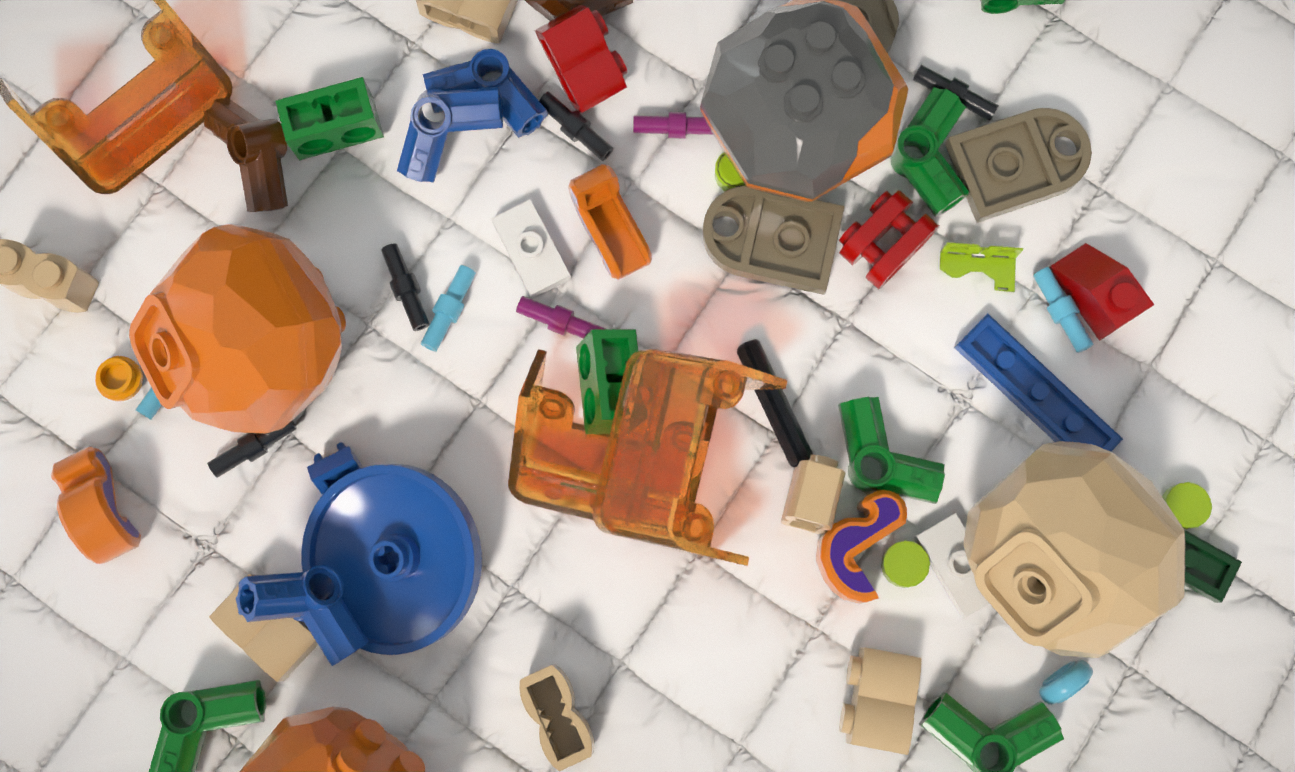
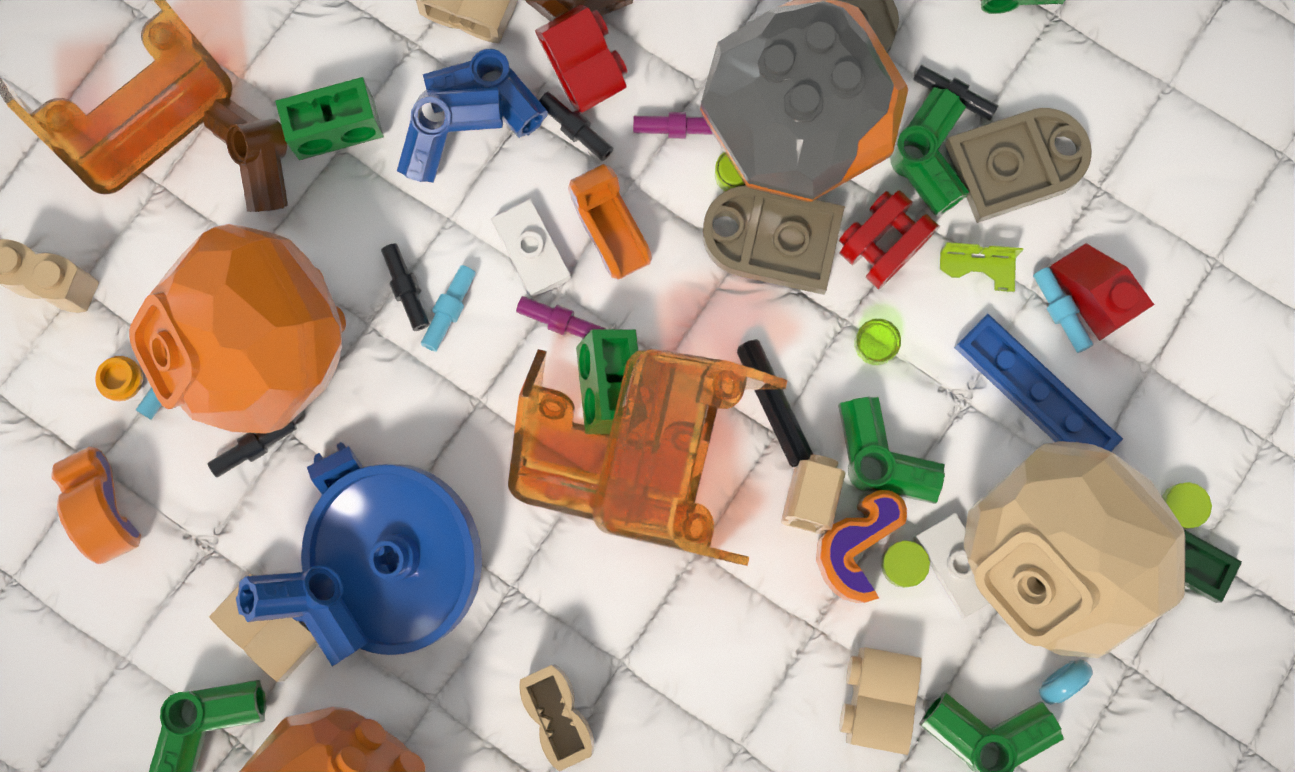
none -> clear neon green piece [854,319,901,365]

